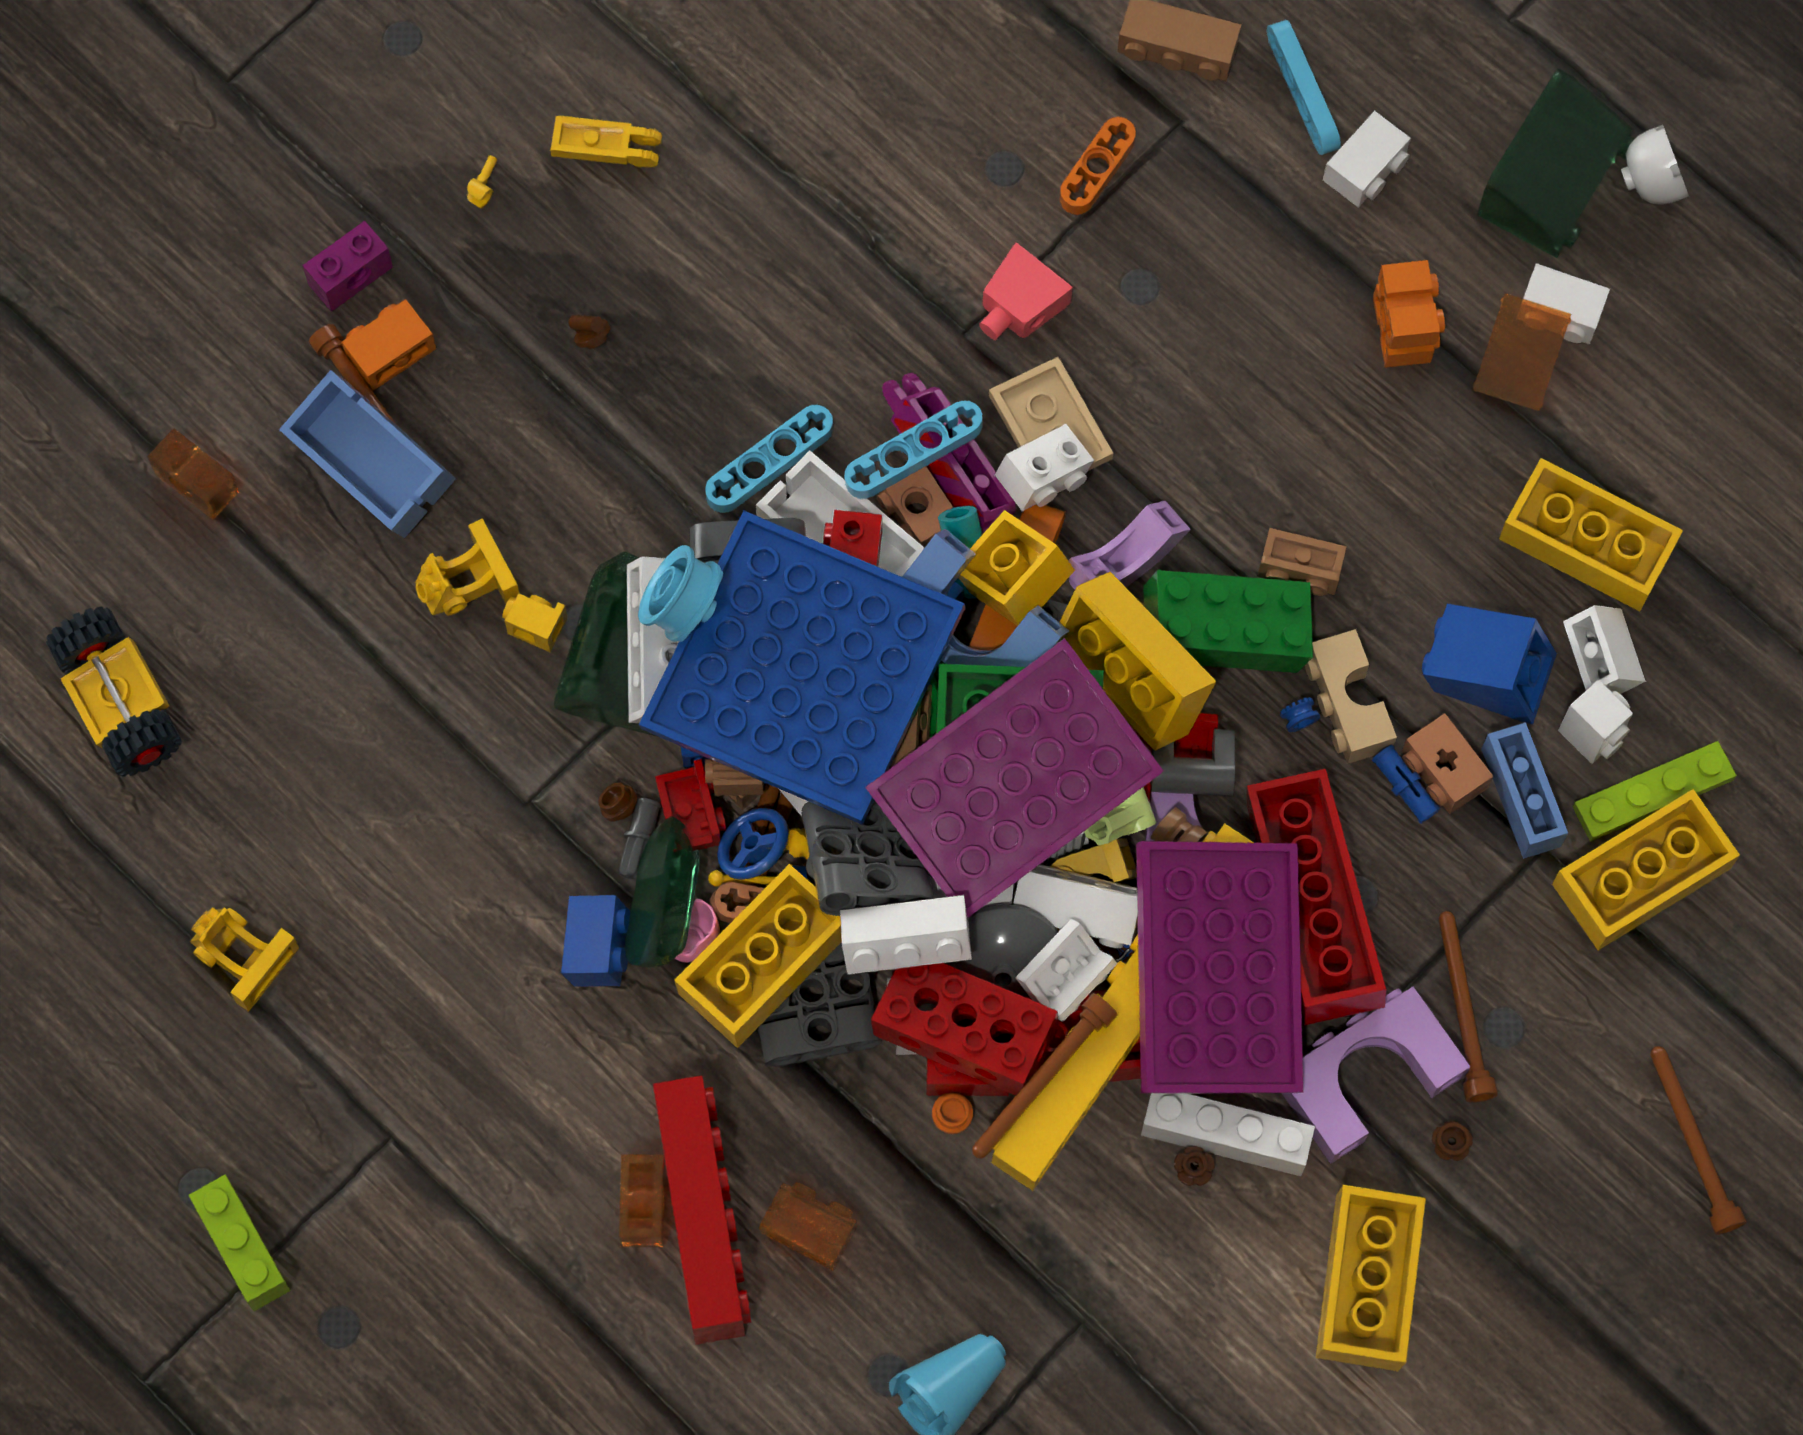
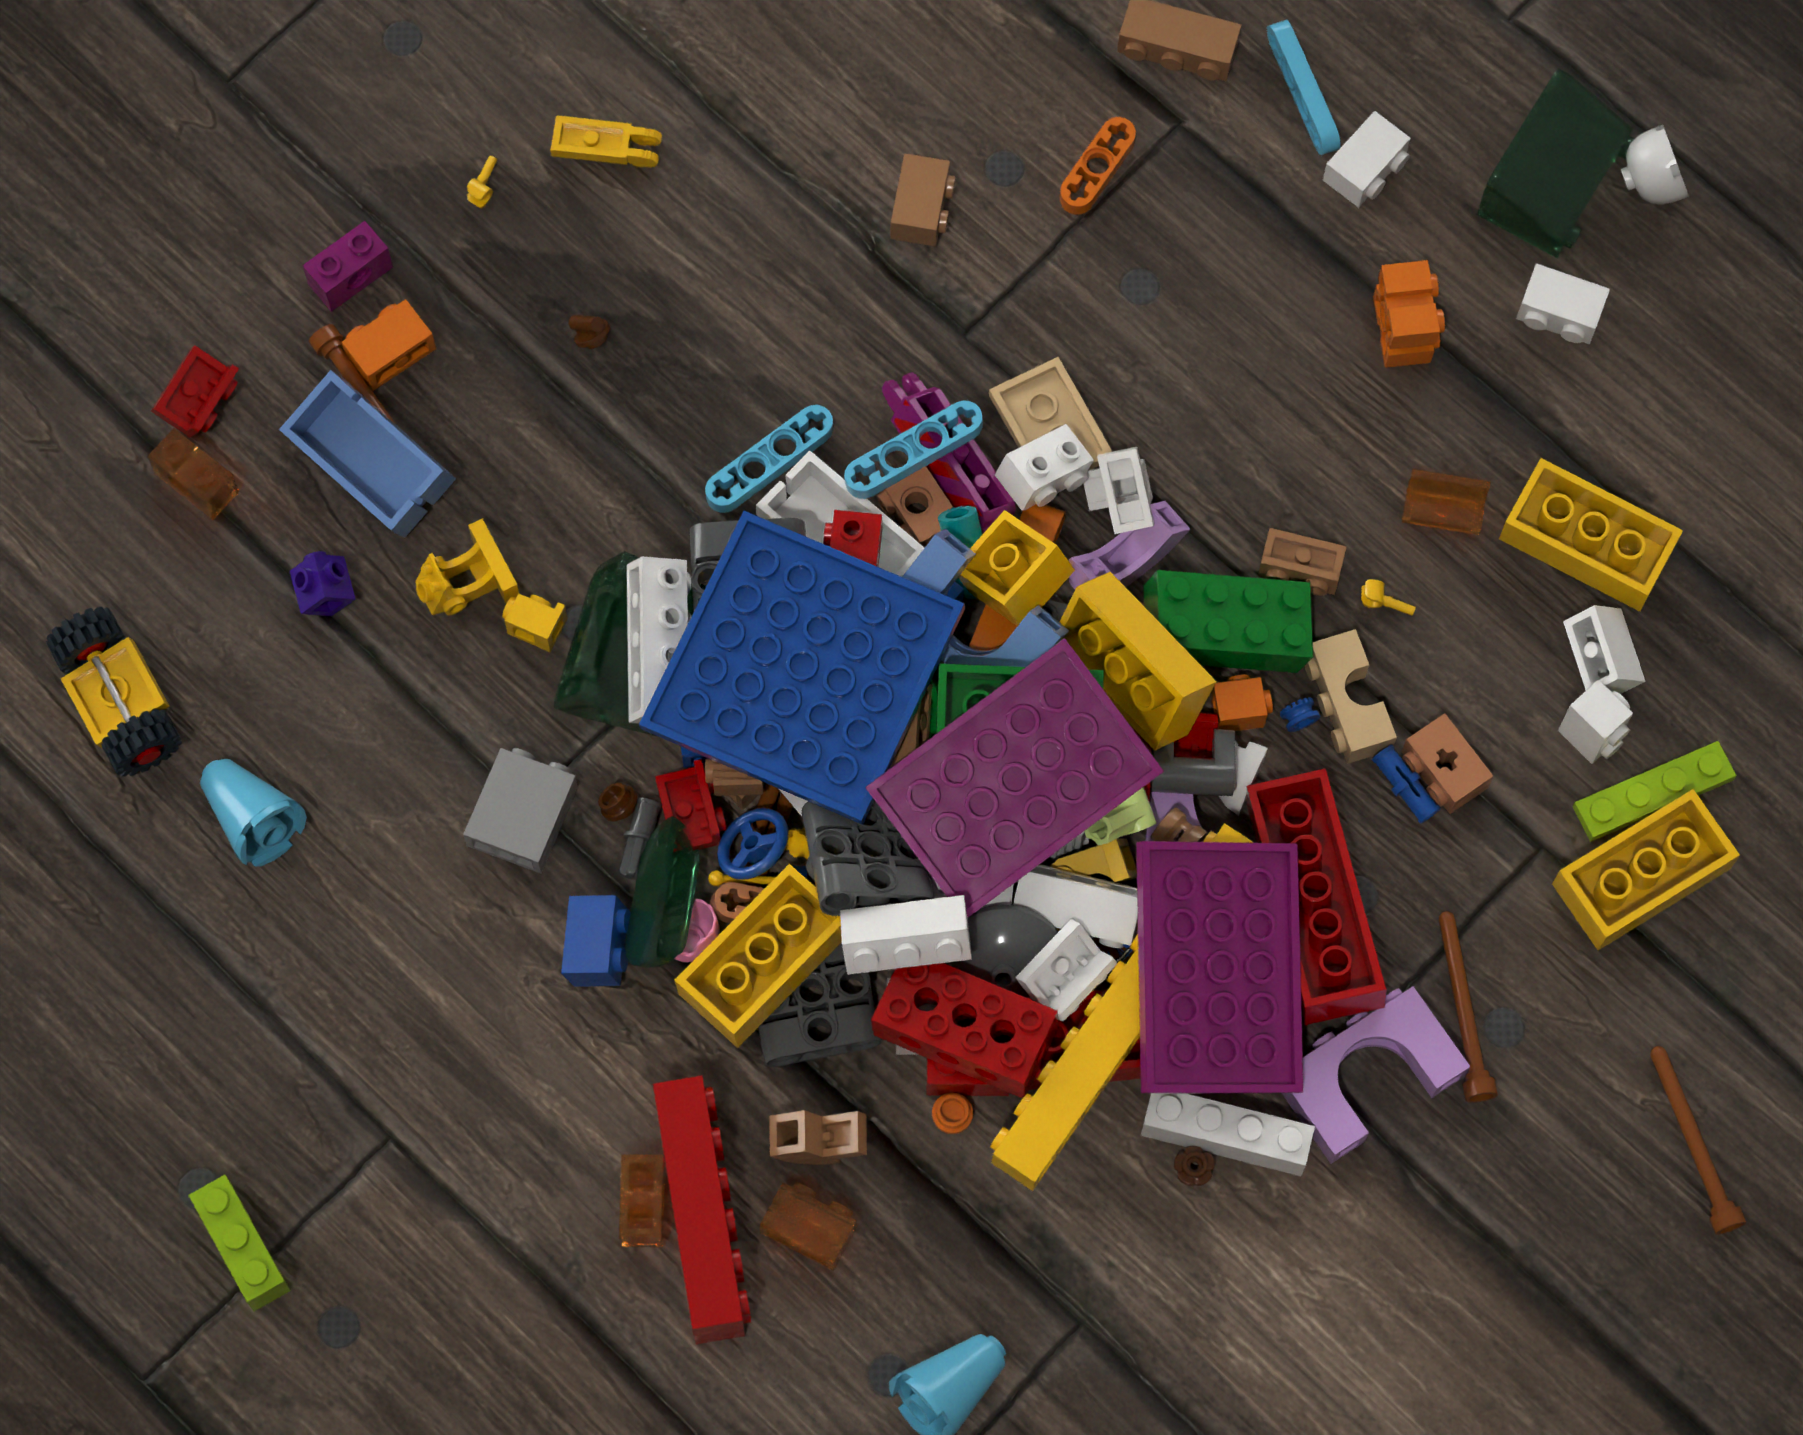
yellow tile [190,907,299,1012] -> none
medium azure wheel [638,545,723,642] -> none
dark orange piece [972,993,1118,1159] -> none
coral torso [979,242,1073,340] -> none
yellow brick [1315,1185,1426,1371] -> none
blue slope [1422,604,1557,724] -> none
reddish brown plate [1432,1121,1473,1161] -> none
clear orange piece [1473,293,1571,411] -> none
medium blue brick [1481,722,1568,859] -> none
none -> red bracket [151,345,239,437]
none -> medium azure cone [200,759,307,867]
none -> dark purple brick [290,551,355,616]
none -> light grey brick [463,748,578,874]
none -> medium nougat brick [769,1110,867,1165]
none -> medium nougat brick [890,153,956,247]
none -> white tile [1083,447,1154,534]
none -> orange brick [1211,674,1273,731]
none -> white brick [1219,741,1268,816]
none -> yellow hand [1361,579,1416,616]
none -> clear orange panel [1401,469,1491,535]

